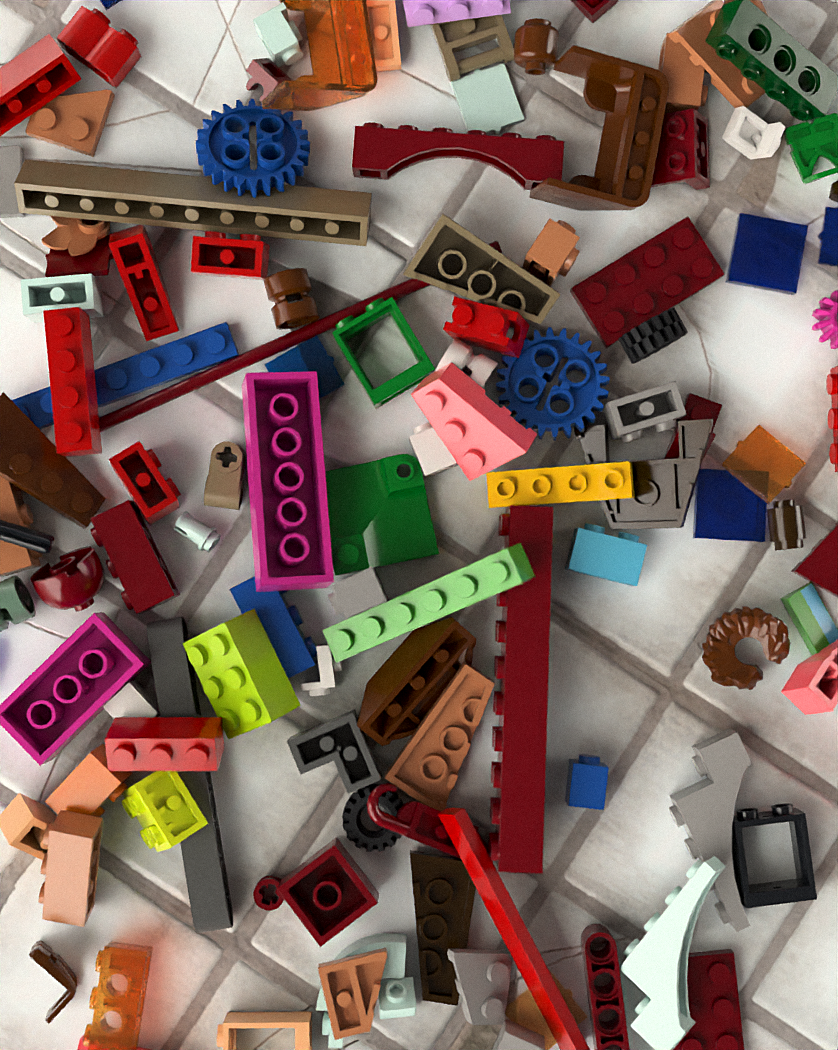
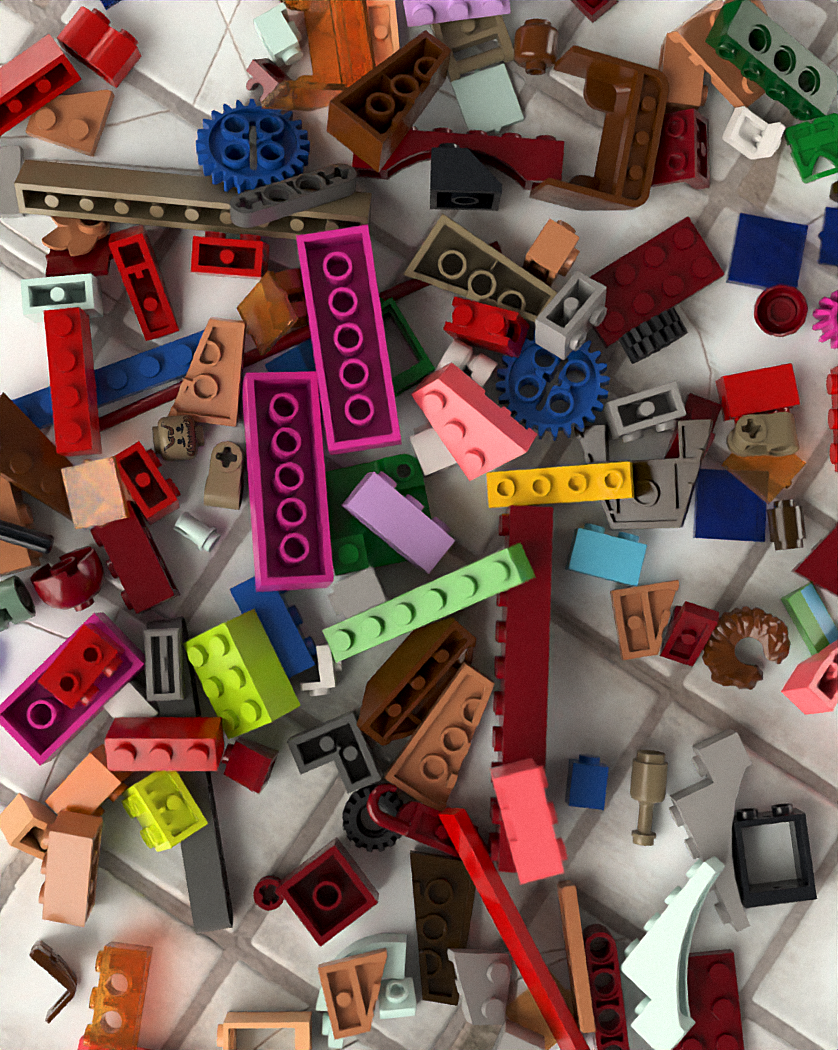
none -> red brick [37,623,126,709]
none -> clear orange piece [61,456,130,530]
none -> light grey tile [144,628,185,702]
none -> dark tan head [152,415,204,462]
none -> nougat wing [168,317,247,427]
none -> dark red slope [221,737,279,794]
none -> dark grey beam [230,163,357,228]
none -> clear orange piece [237,271,298,355]
none -> dark pink brick [296,225,402,455]
none -> reddish brown wedge [327,30,452,173]
none -> lavender brick [341,471,456,574]
none -> black slope [430,143,502,211]
none -> coral wedge [490,758,568,884]
none -> light grey brick [535,271,607,360]
none -> nougat tile [557,880,596,1034]
none -> nougat wing [610,580,679,660]
none -> dark tan piece [630,750,668,846]
none -> dark red slope [660,601,719,667]
none -> red brick [715,363,800,425]
none -> dark tan piece [726,412,800,457]
none -> dark red hair [753,283,808,337]

